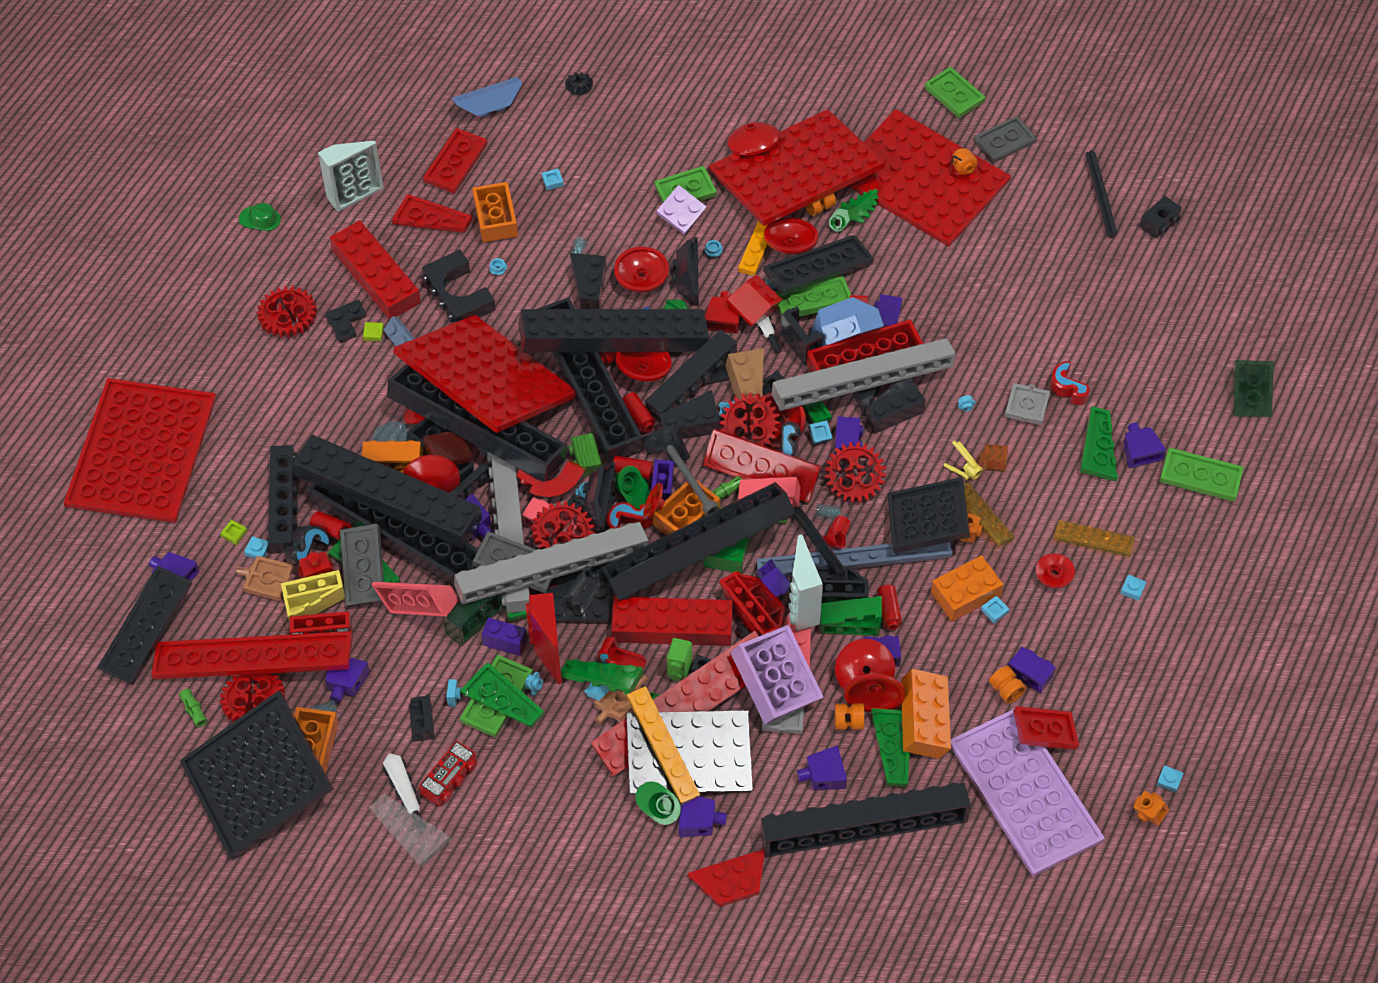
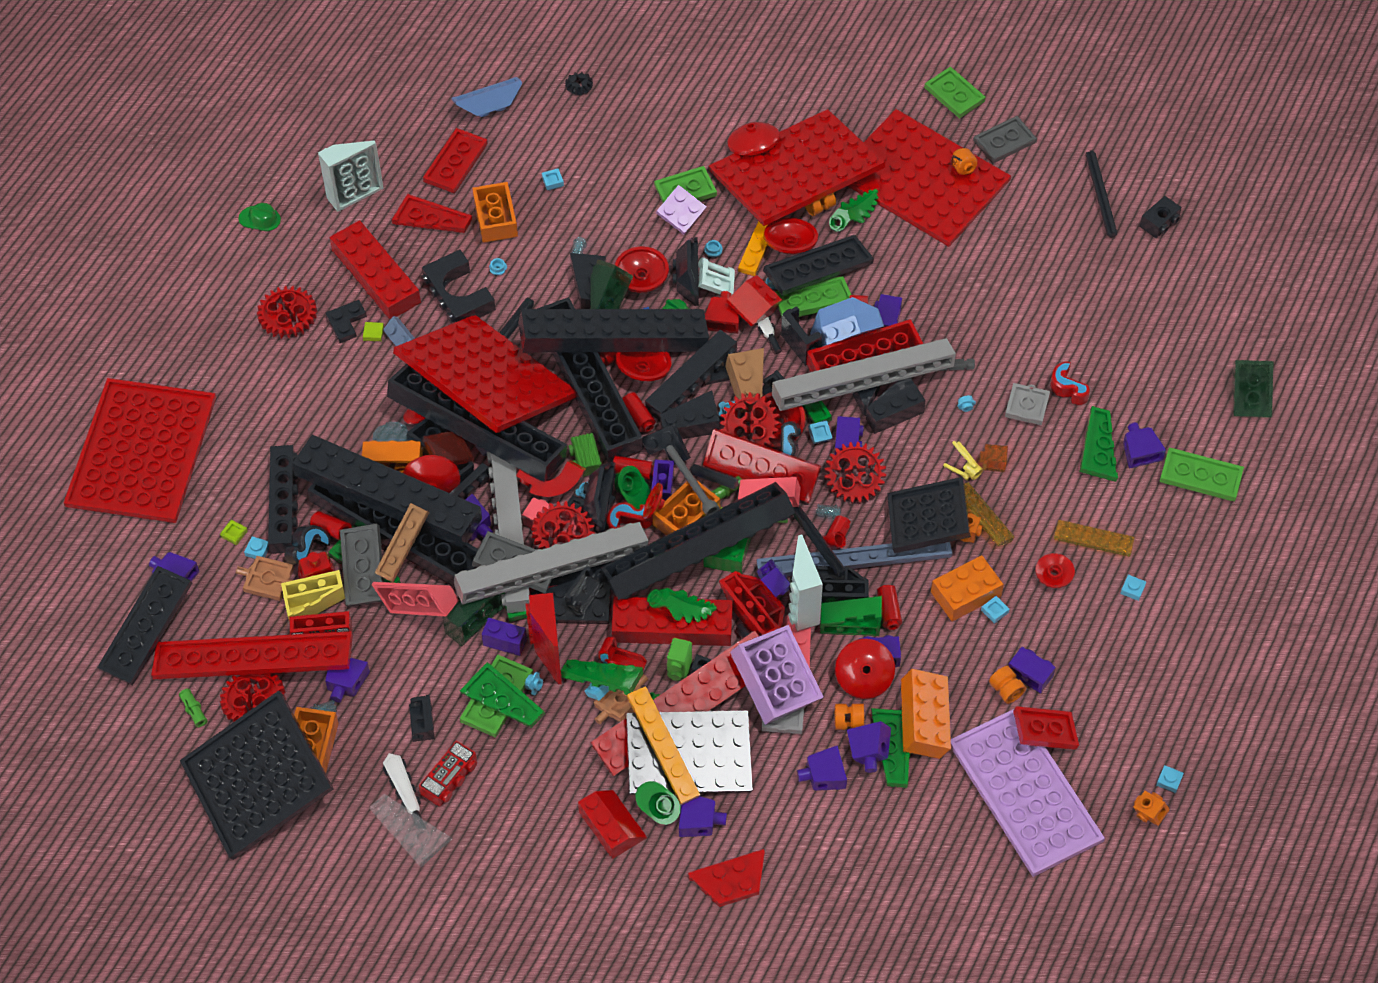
medium azure plate [447,679,461,707] -> none
black brick [760,782,971,858] -> none
red dish [844,673,905,712] -> none
none -> medium nougat tile [375,503,429,582]
none -> black axle [499,297,534,339]
none -> red slope [578,790,647,859]
none -> clear green slope [591,259,633,309]
none -> green plant [647,588,717,623]
none -> black axle [690,464,739,489]
none -> light aqua plate [698,257,735,295]
none -> dark purple torso [847,721,891,773]
none -> dark grey axle [940,358,975,371]

